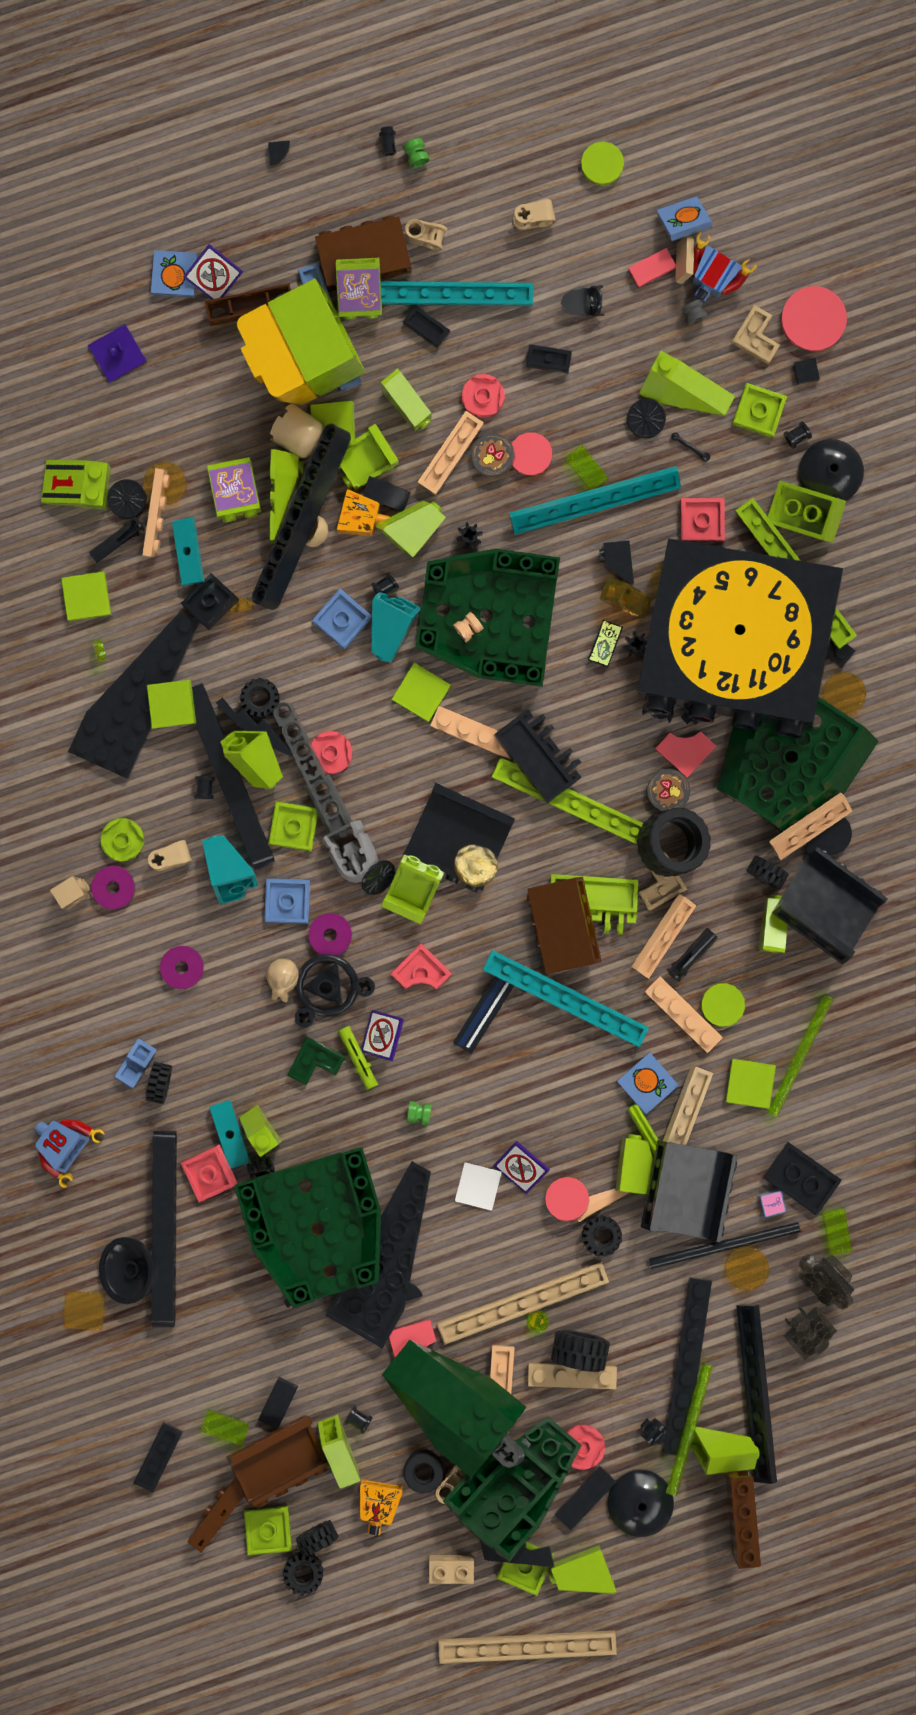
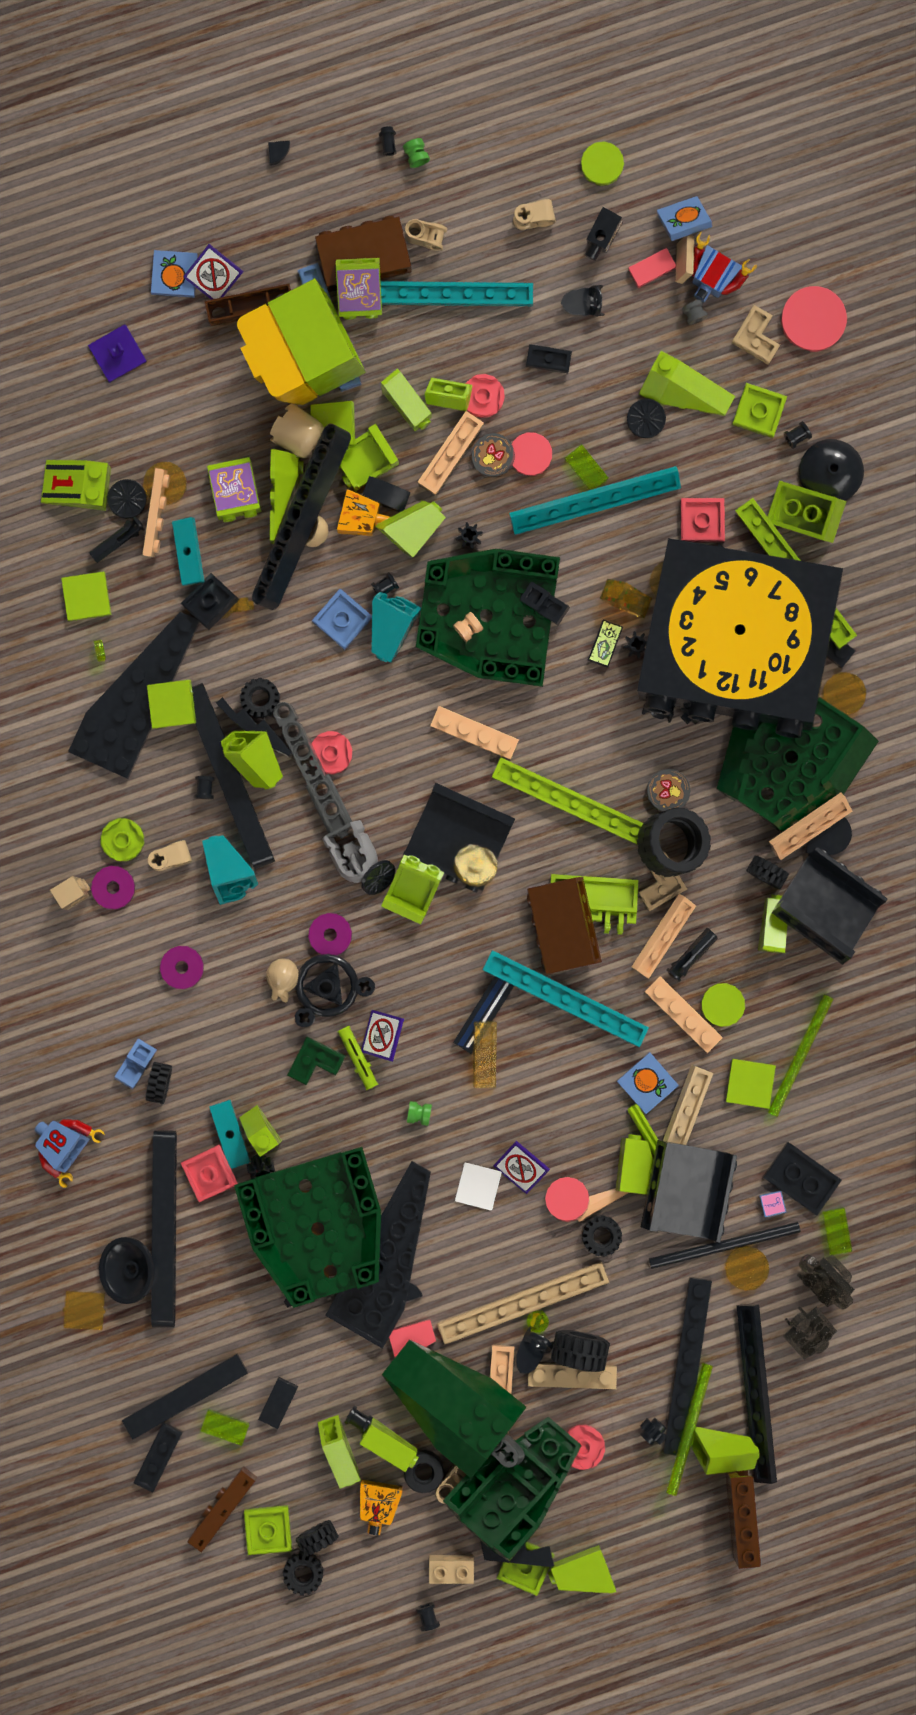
reddish brown panel [226,1415,330,1508] -> none
medium blue tile [265,878,310,924] -> none
lime tile [269,801,318,852] -> none
coral tile [391,943,452,989] -> none
lime tile [392,663,451,722] -> none
black tile [403,305,450,349] -> none
tan tile [438,1630,617,1664] -> none
black hinge [494,710,582,804] -> none
black tile [555,1465,616,1530] -> none
black slope [599,540,634,587] -> none
black dish [608,1469,674,1537] -> none
coral tile [655,731,716,778] -> none
black hinge [671,432,710,461] -> none
black tile [793,358,820,385] -> none
none -> black tile [122,1353,248,1440]
none -> lime slope [360,1418,419,1472]
none -> black bush [416,1603,440,1631]
none -> lime slope [425,378,472,411]
none -> clear yellow tile [473,1021,497,1088]
none -> black piece [516,1326,554,1373]
none -> black slope [520,582,570,626]
none -> black torso [584,207,623,261]

